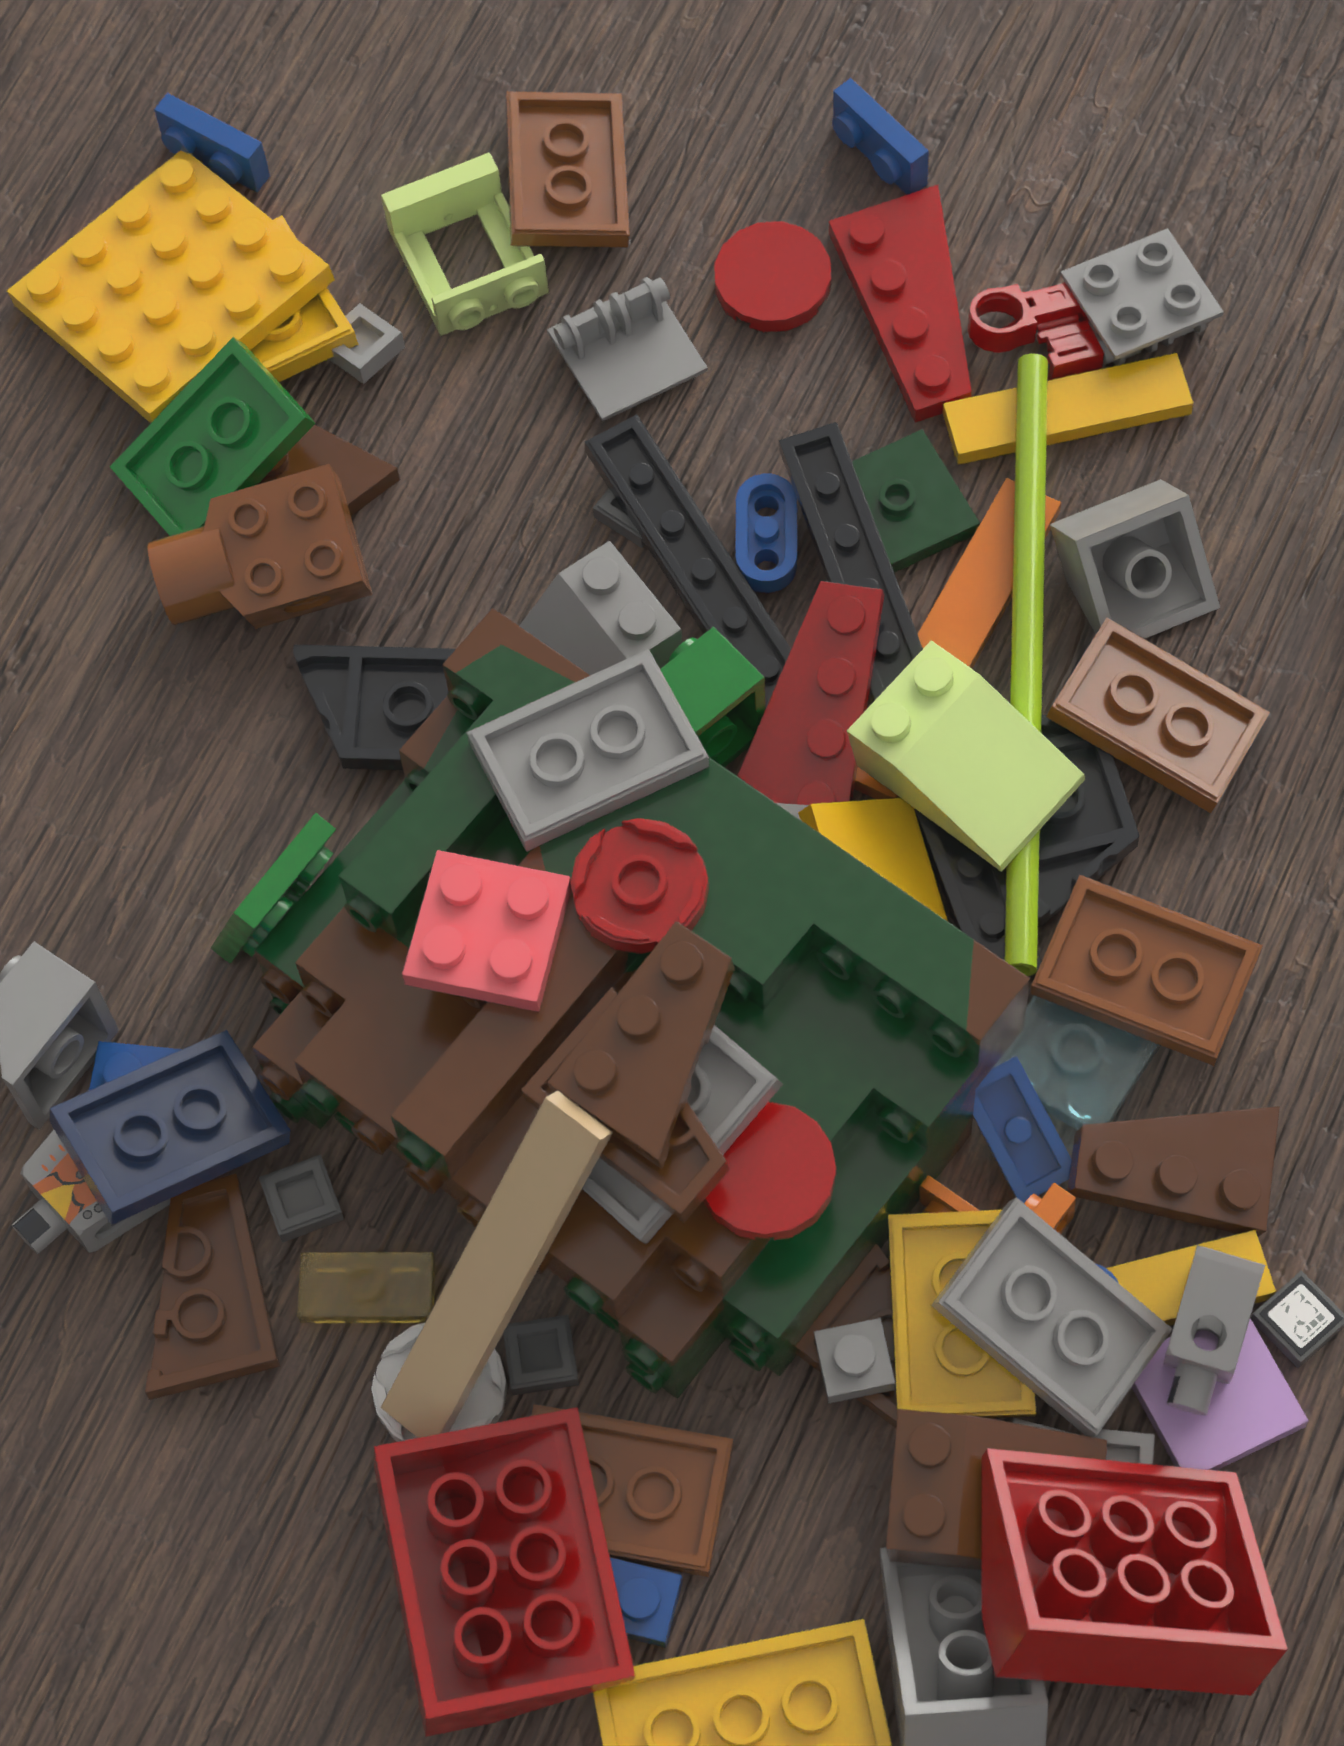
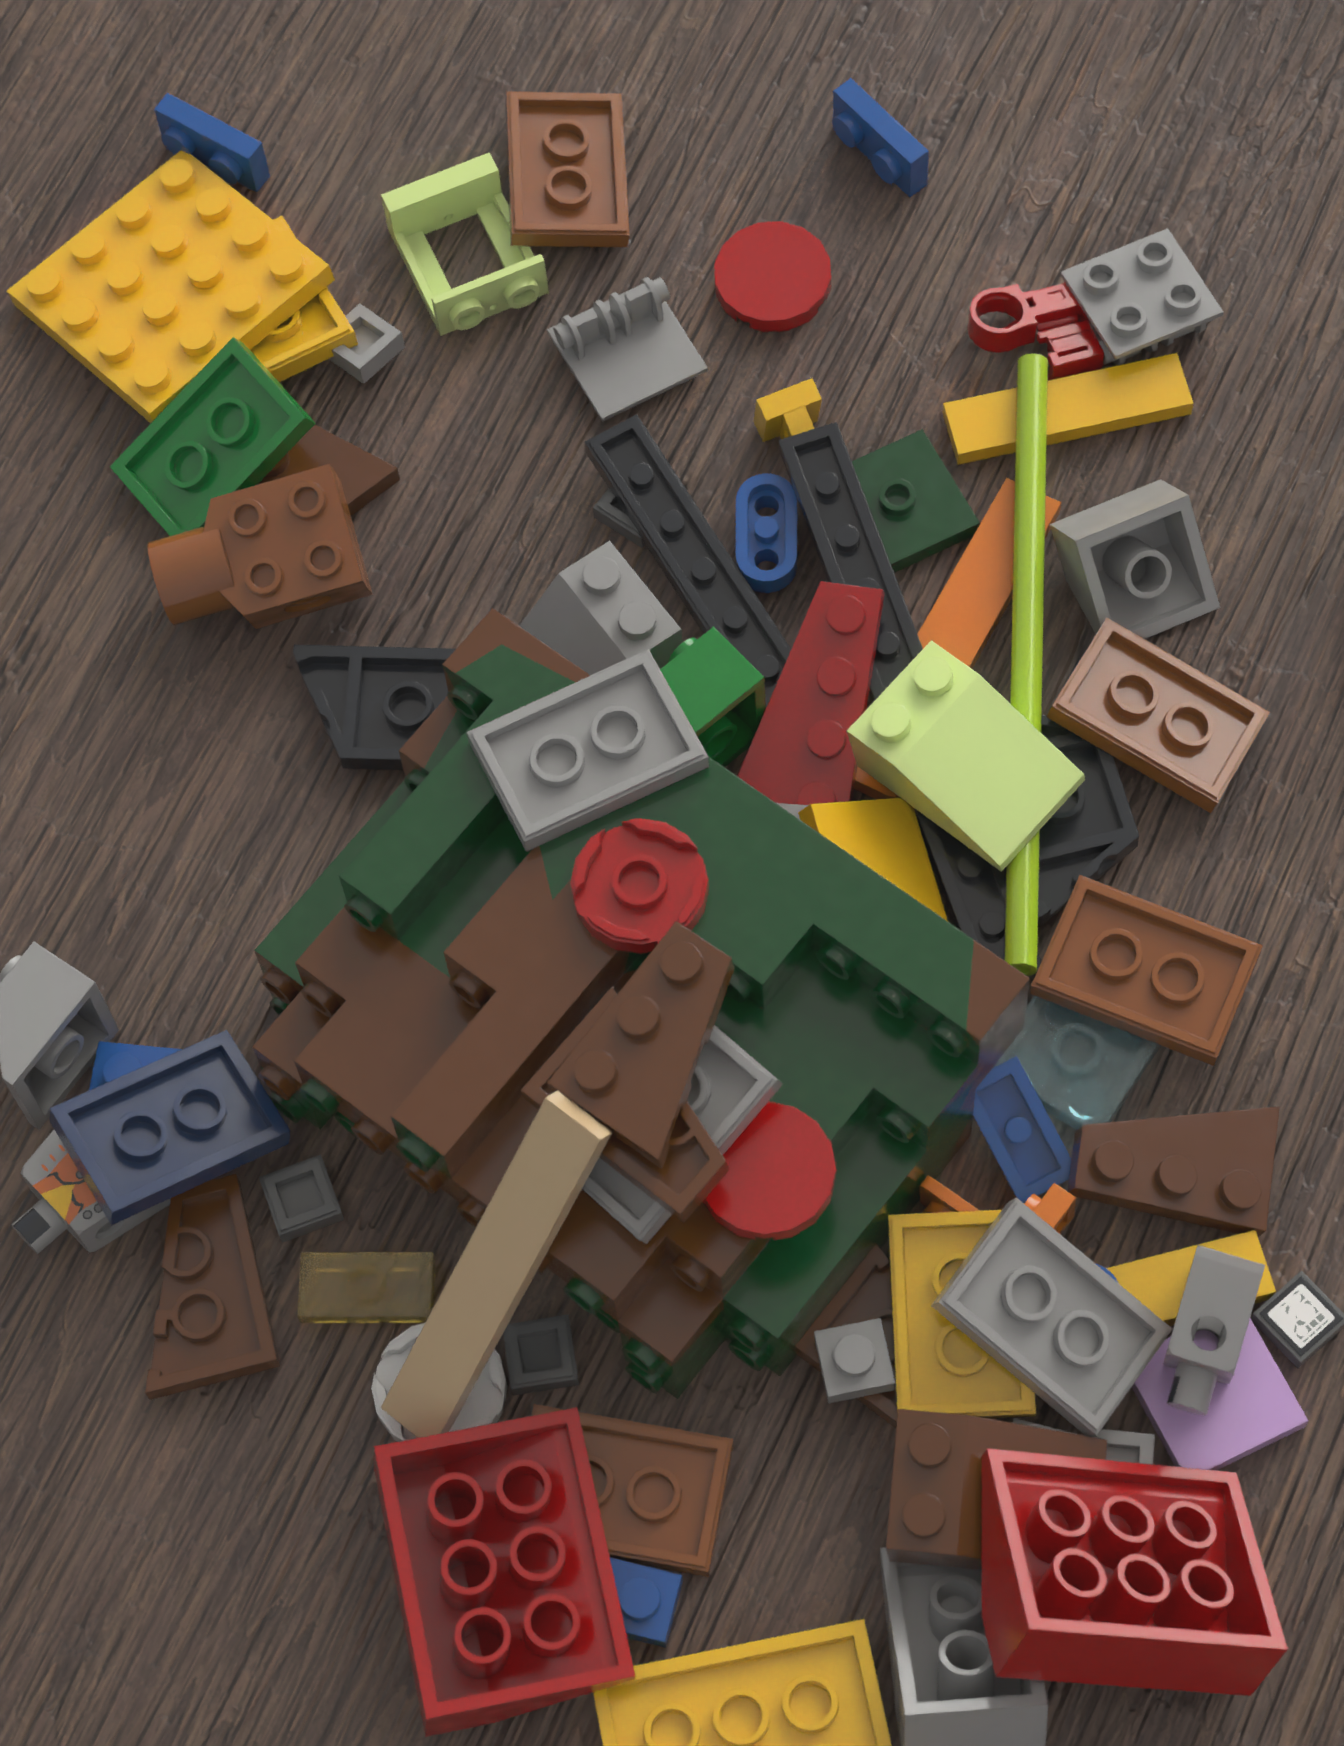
green plate [210,813,336,964] -> none
coral plate [402,850,571,1012] -> none
red wing [829,185,972,423] -> none
none -> yellow tile [753,378,822,442]

